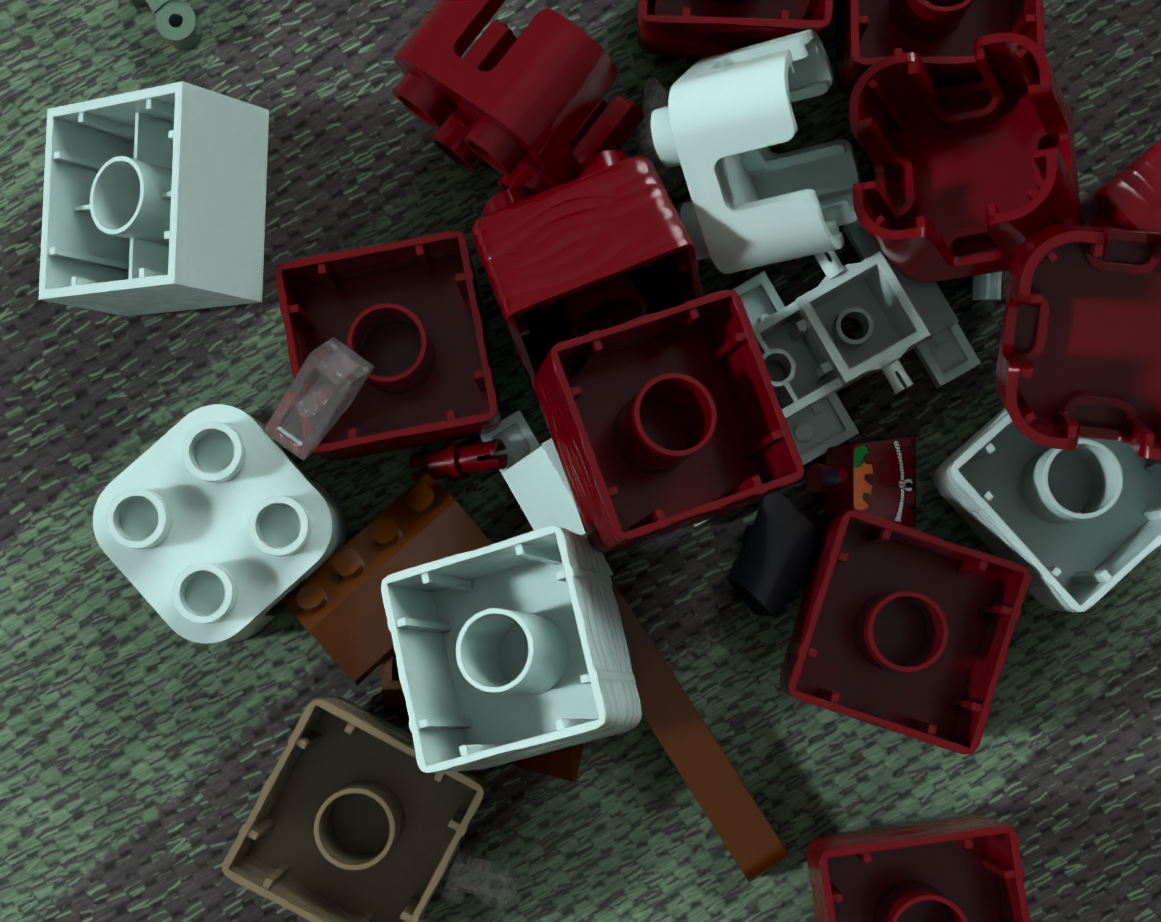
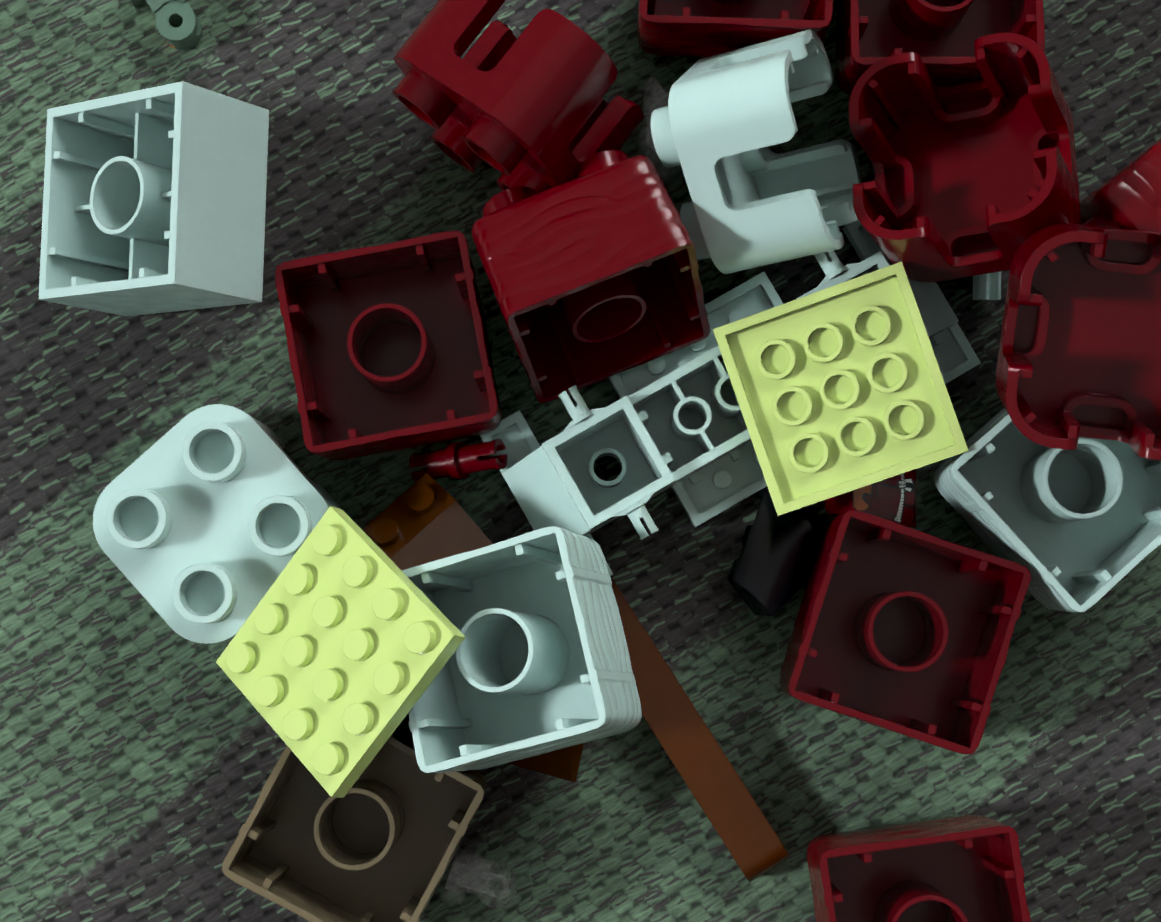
clear slope [263,337,374,461] -> none
dark red brick [534,290,804,553] -> none
none -> yellowish green plate [216,506,466,798]
none -> yellowish green plate [713,261,969,516]

